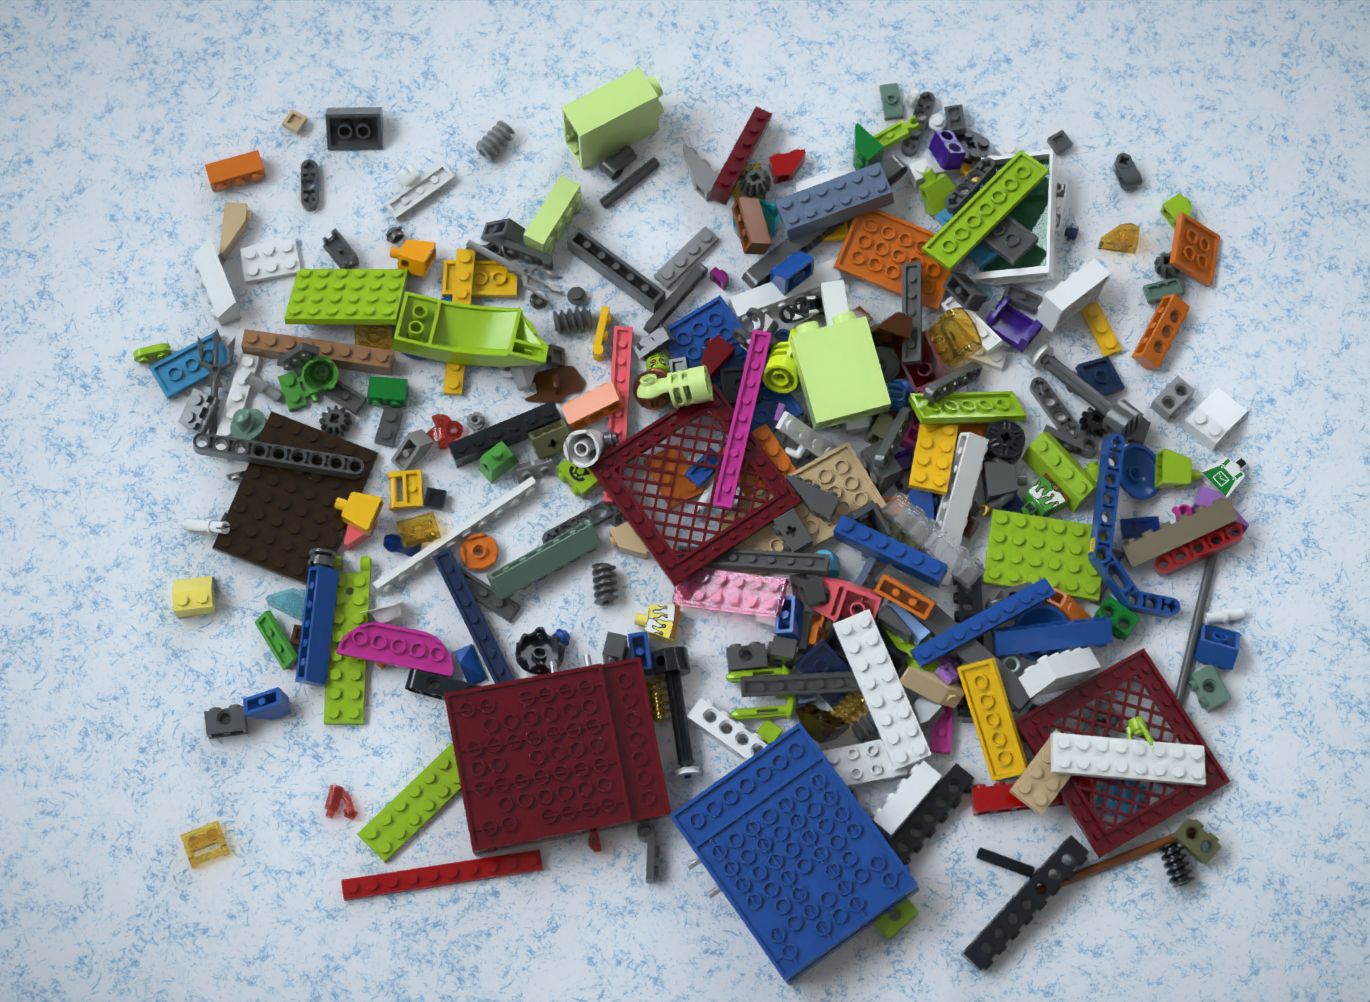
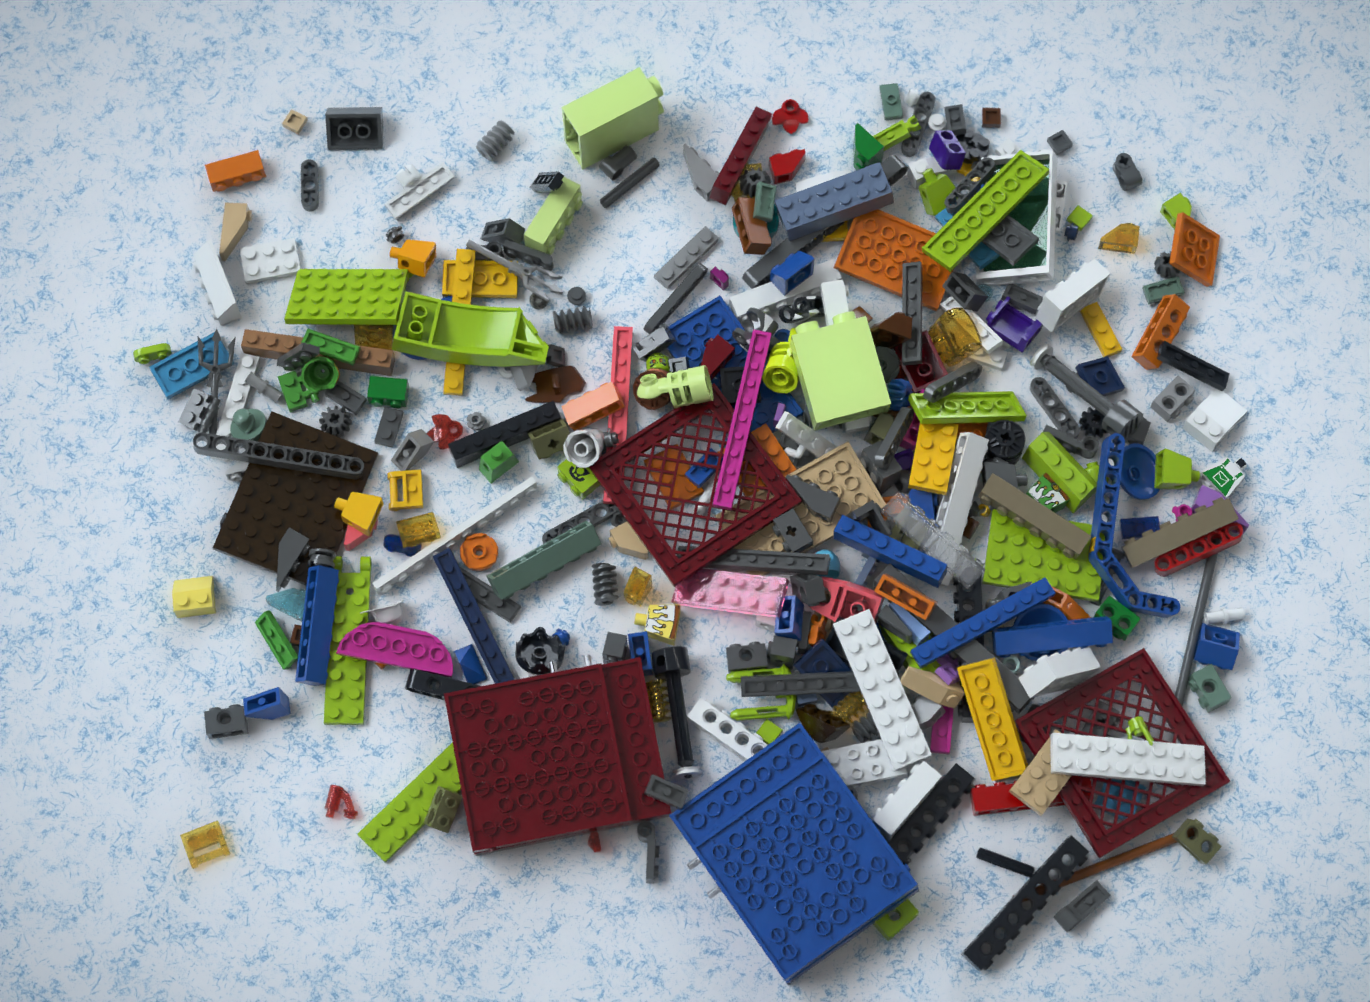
white pin [182,518,230,534] -> none
dark grey hinge [322,228,359,269] -> none
red plate [341,850,543,901] -> none
black plate [424,487,447,511] -> none
light grey hinge [514,457,555,484] -> none
dark grey brick [567,227,666,314] -> none
yellow plate [593,306,613,362] -> none
black piece [1158,842,1195,888] -> none
none -> dark grey slope [276,527,310,592]
none -> bright green tile [301,328,361,366]
none -> olive brick [424,786,462,833]
none -> black plate [529,171,564,192]
none -> clear yellow slope [623,567,652,606]
none -> dark grey plate [644,774,689,810]
none -> sand green plate [753,182,776,222]
none -> red plate [772,99,808,134]
none -> dark tan brick [977,473,1091,560]
none -> reddish brown plate [982,108,1001,128]
none -> dark grey plate [1053,880,1110,932]
none -> lime tile [1066,205,1093,231]
none -> black plate [1157,341,1230,391]

